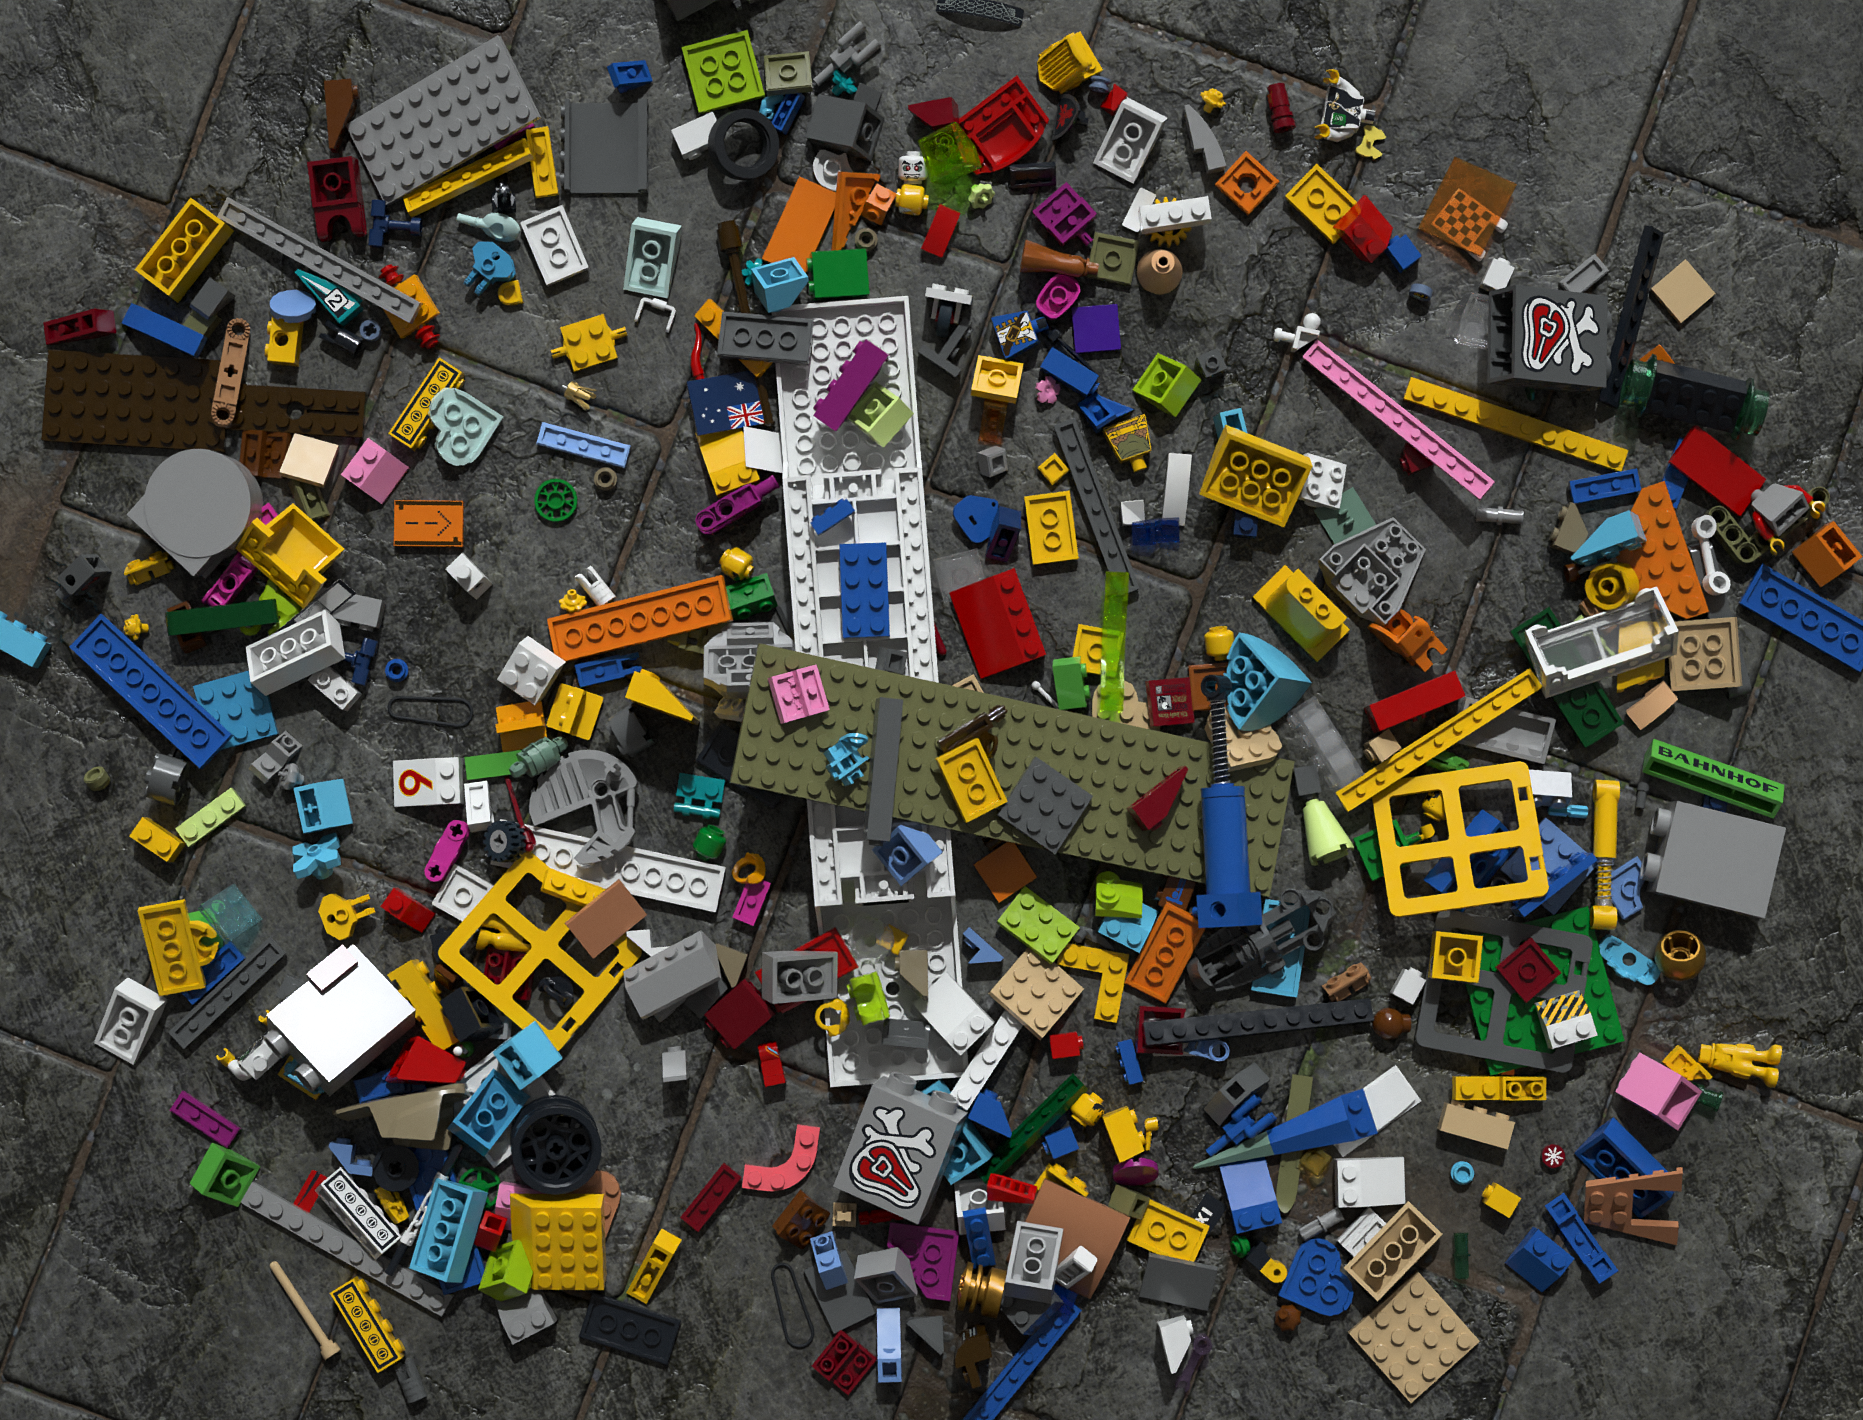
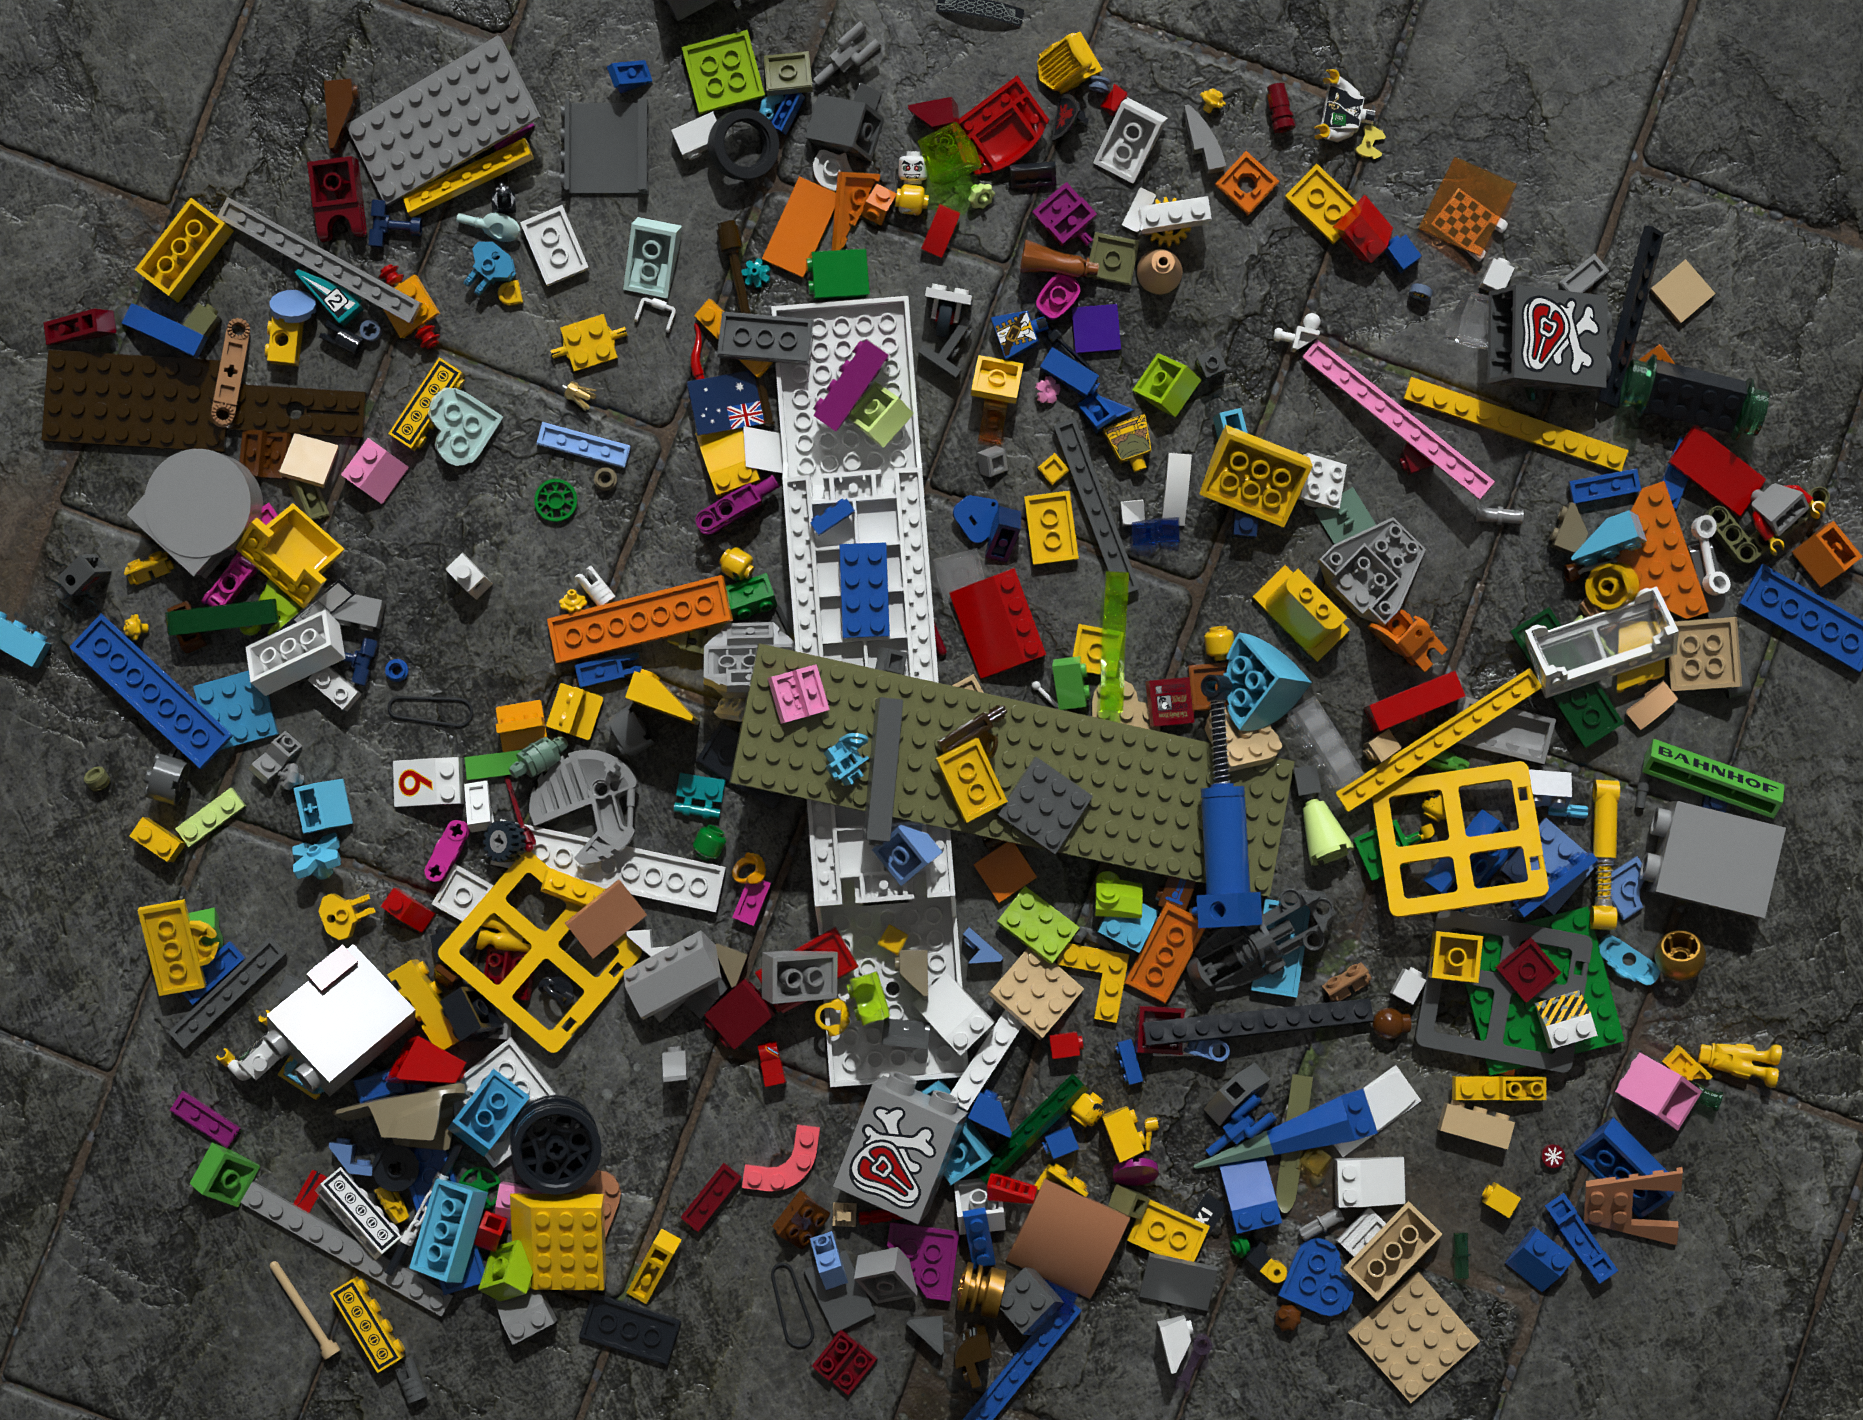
white slope [94,978,168,1065] -> none
dark grey slope [190,277,235,320] -> none
clear light blue plate [198,884,263,945] -> none
orange tile [394,500,464,547] -> none
bright green hinge [453,1041,474,1058] -> none
medium azure slope [493,1021,562,1090] -> none
white brick [497,636,566,705] -> none
yellow plate [526,126,559,198] -> none
medium azure slope [751,257,809,313] -> none
teal plant [832,69,857,96] -> none
clear tile [848,918,894,965] -> none
dark tan plate [855,228,878,251] -> none
slope [877,1308,902,1383] -> none
light grey slope [1005,1221,1063,1304] -> none
white slope [1056,1246,1097,1289] -> none
dark red slope [1126,766,1188,831] -> none
medium azure plate [1450,1161,1474,1185] -> none

